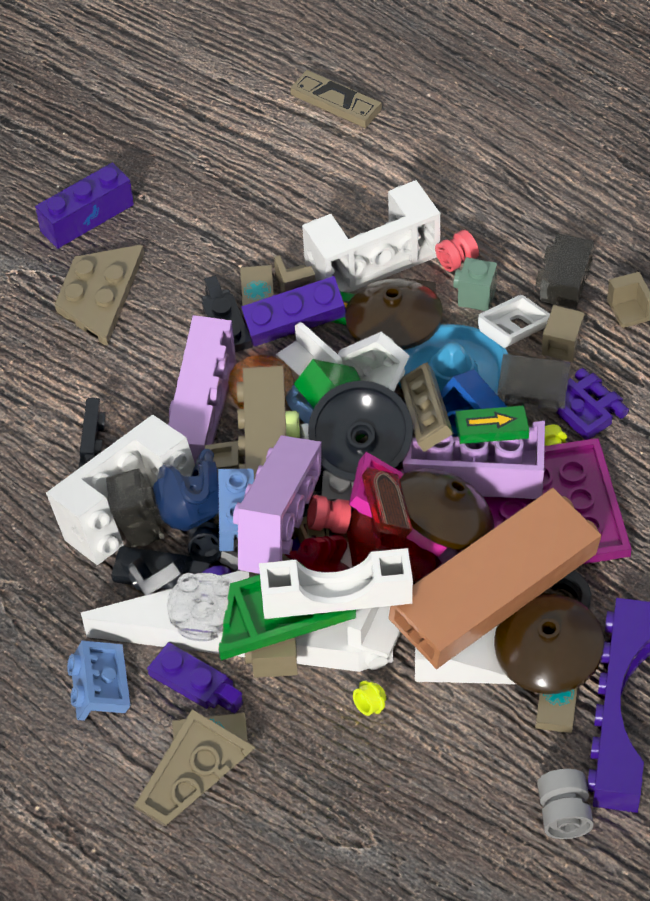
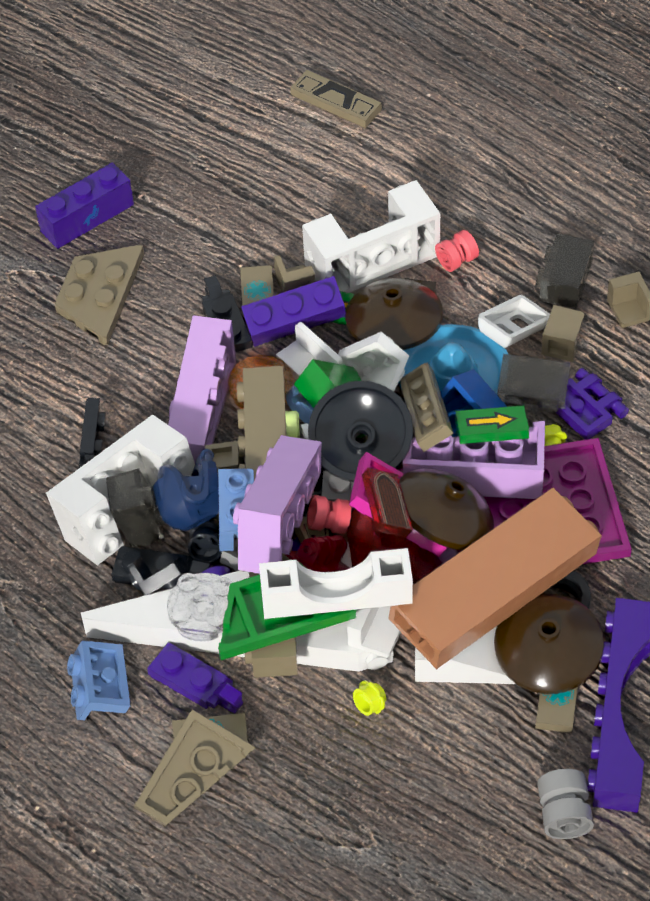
sand green brick [453,257,497,311] -> none

